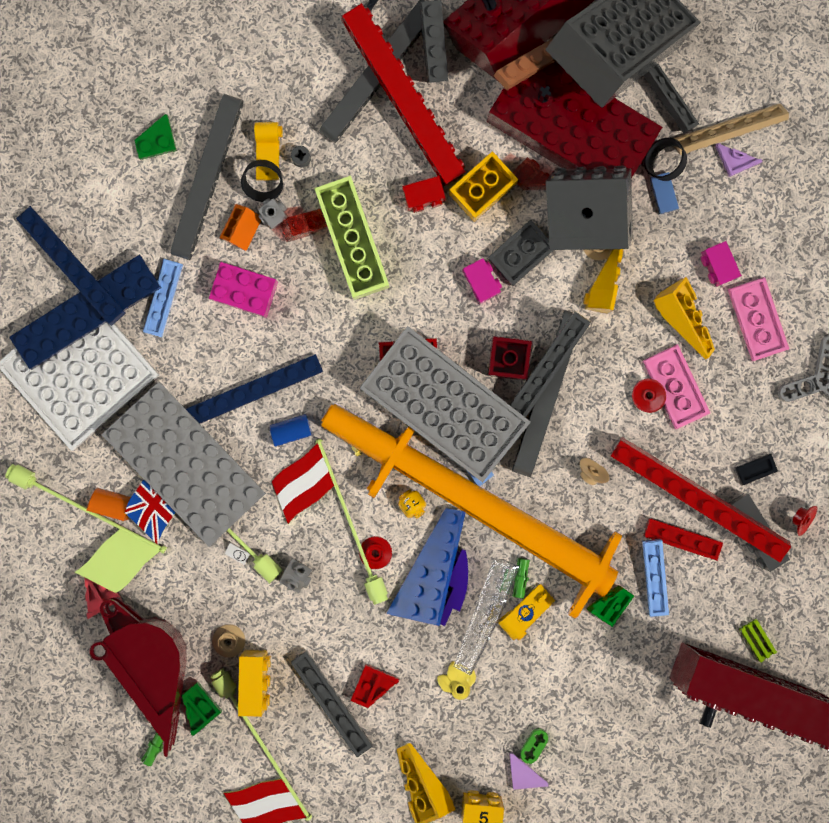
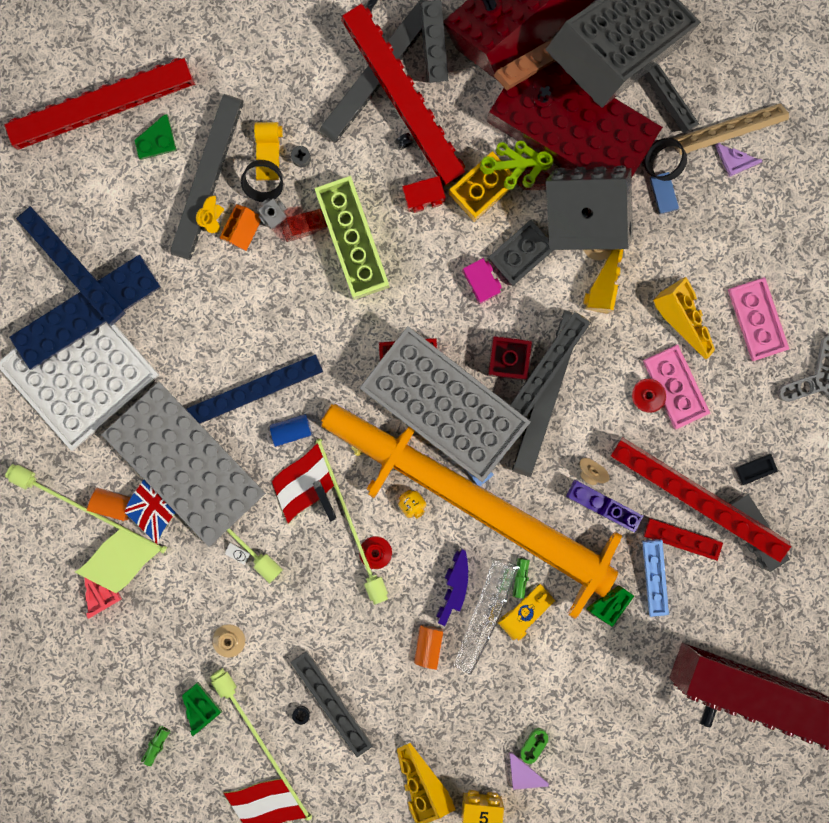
dark red piece [90,597,187,757] -> none
light blue tile [143,259,183,337] -> none
dark pink brick [209,262,278,318] -> none
yellow brick [238,650,271,717] -> none
light grey brick [279,559,312,593] -> none
red wing [350,664,400,708] -> none
blue wing [386,508,466,626] -> none
light yellow plate [437,661,476,700] -> none
dark pink brick [700,241,742,287] -> none
lime tile [739,619,777,662] -> none
red piece [792,506,817,536] -> none
none -> red brick [4,58,196,150]
none -> yellow plate [196,195,224,233]
none -> black bush [292,706,310,725]
none -> black tile [313,481,337,522]
none -> black bush [394,133,414,150]
none -> orange brick [414,625,443,670]
none -> lime plant [480,141,553,190]
none -> dark purple slope [566,480,643,533]

